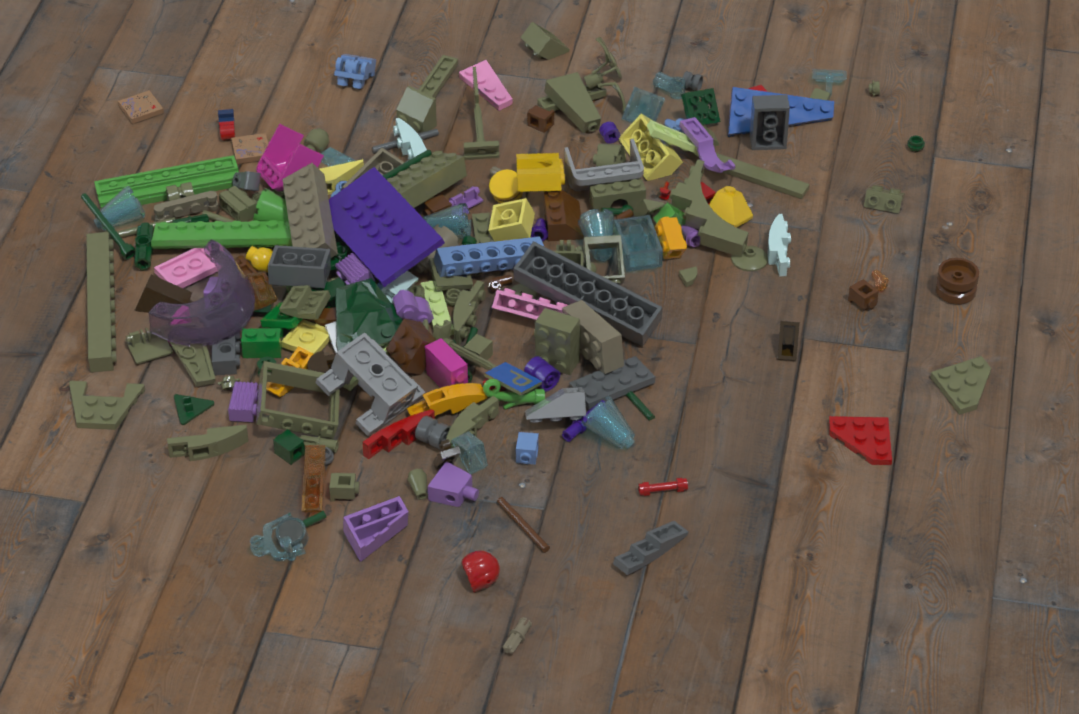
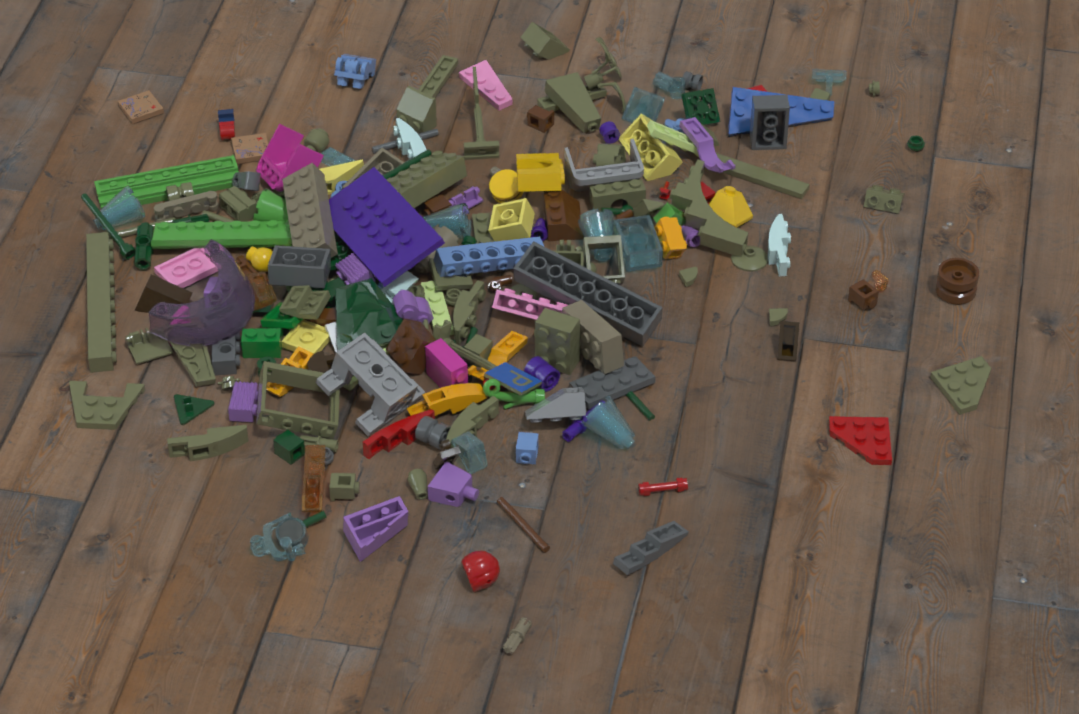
none -> light orange piece [468,331,528,381]
none -> olive tile [769,308,788,326]

